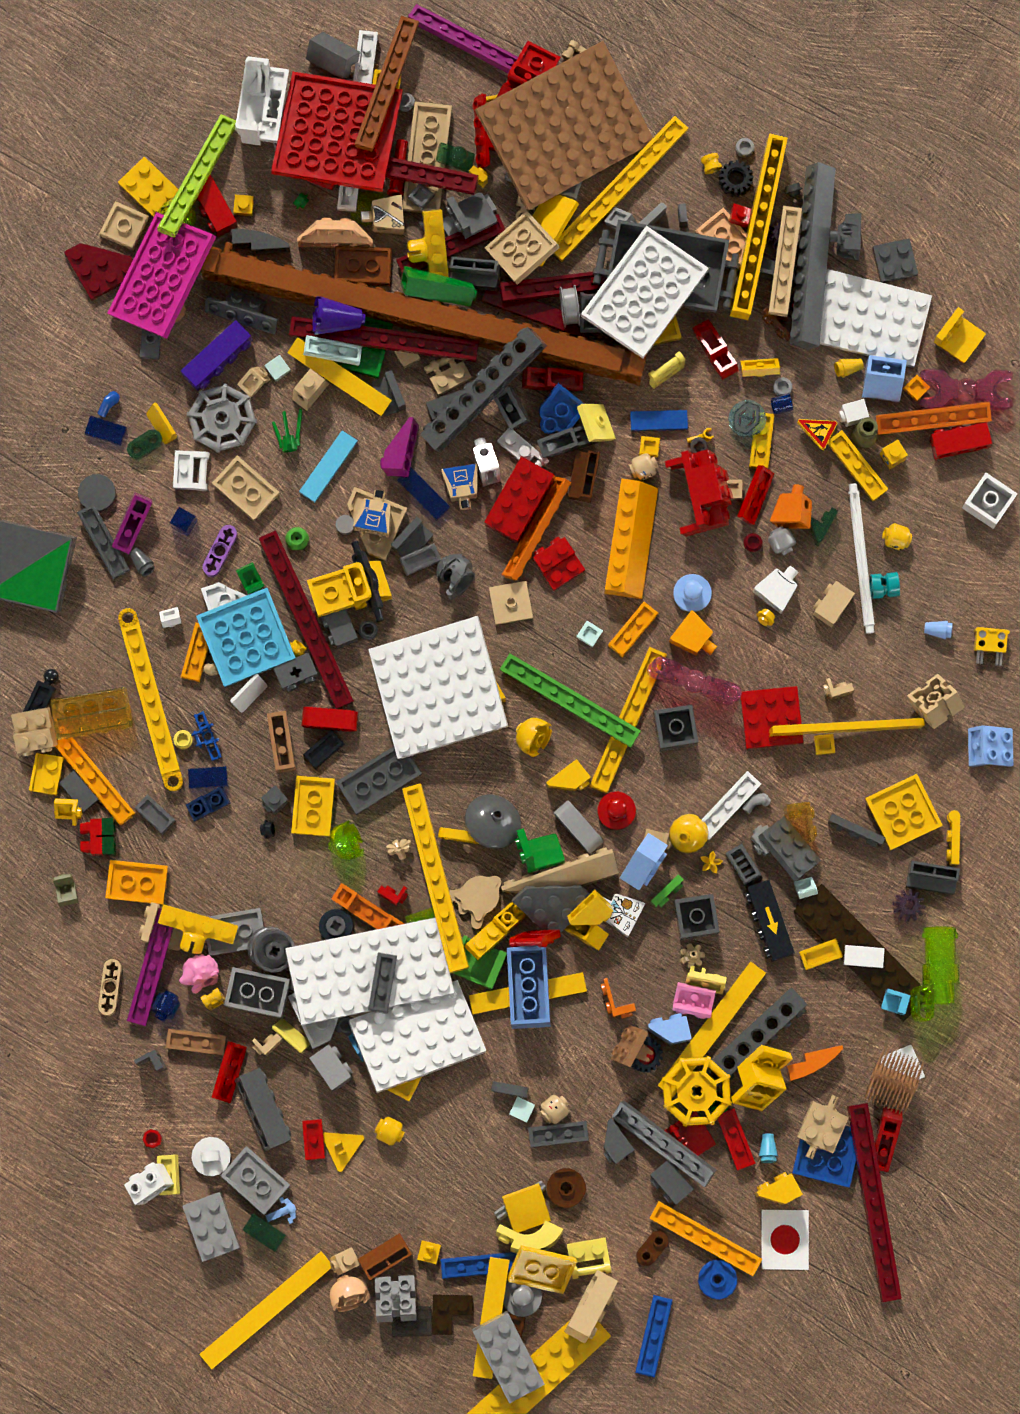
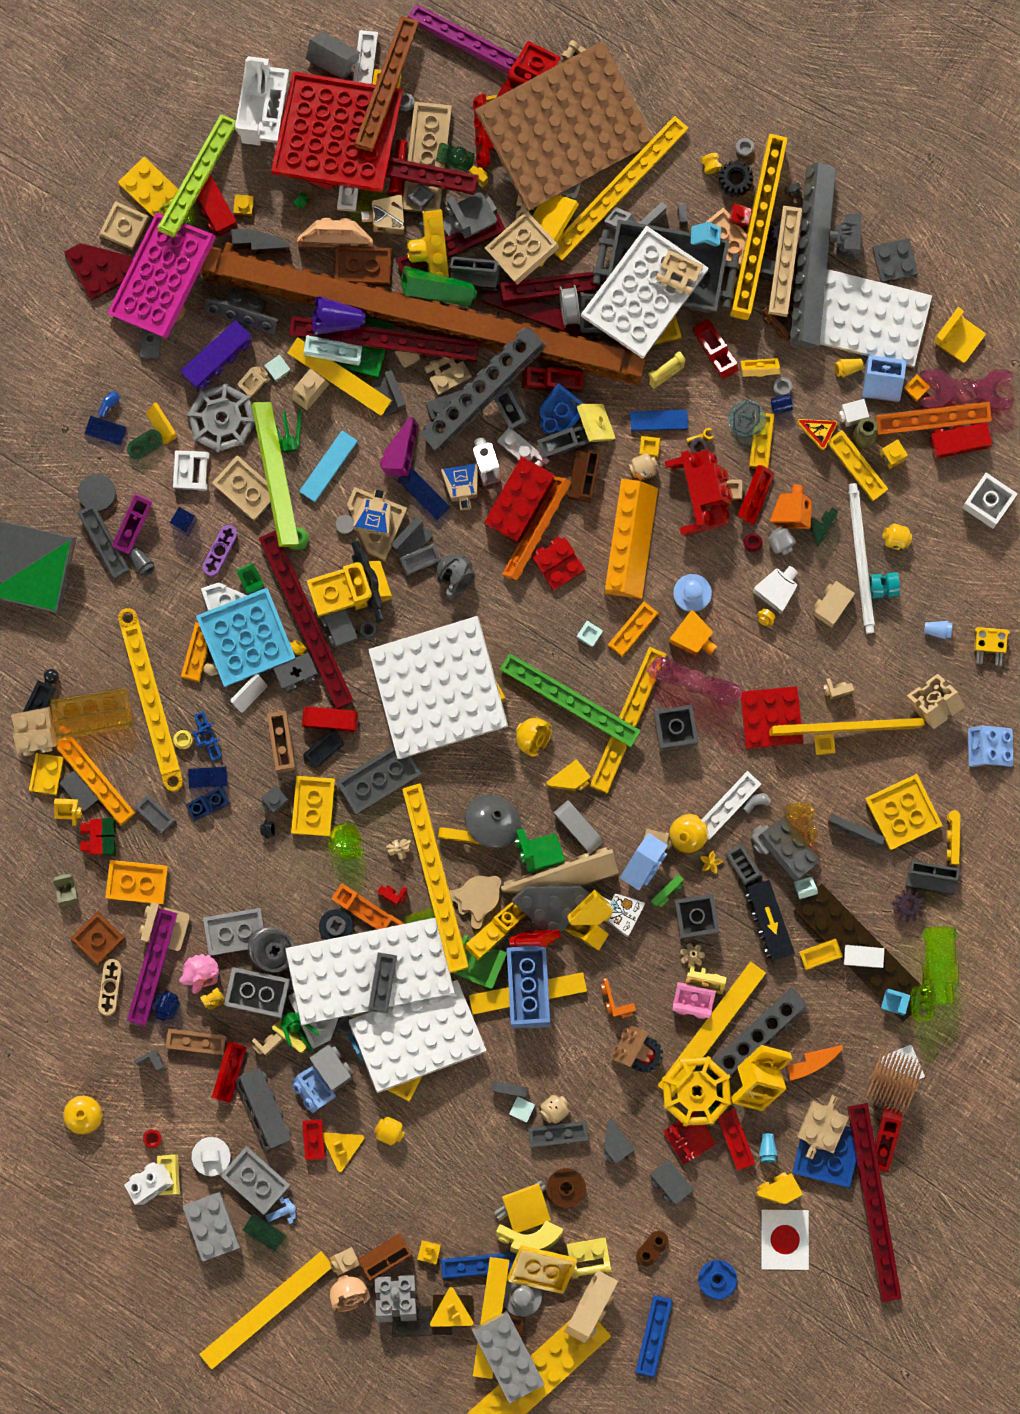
yellow plate [158,904,238,954] -> none
white plate [159,607,181,628] -> none
tan plate [489,581,533,625] -> none
red plate [597,791,636,830] -> none
dark grey plate [612,1100,717,1187] -> none
light blue slope [647,1013,691,1045] -> none
light orange plate [649,1201,762,1276] -> none
none -> yellow cylinder [63,1095,103,1135]
none -> dark orange tile [70,911,125,966]
none -> lime tile [252,402,299,547]
none -> green plant [280,1012,320,1053]
none -> light blue bracket [291,1065,336,1113]
none -> yellow piece [430,1287,473,1327]
none -> tan plate [655,250,703,295]
none -> medium azure panel [691,222,721,247]

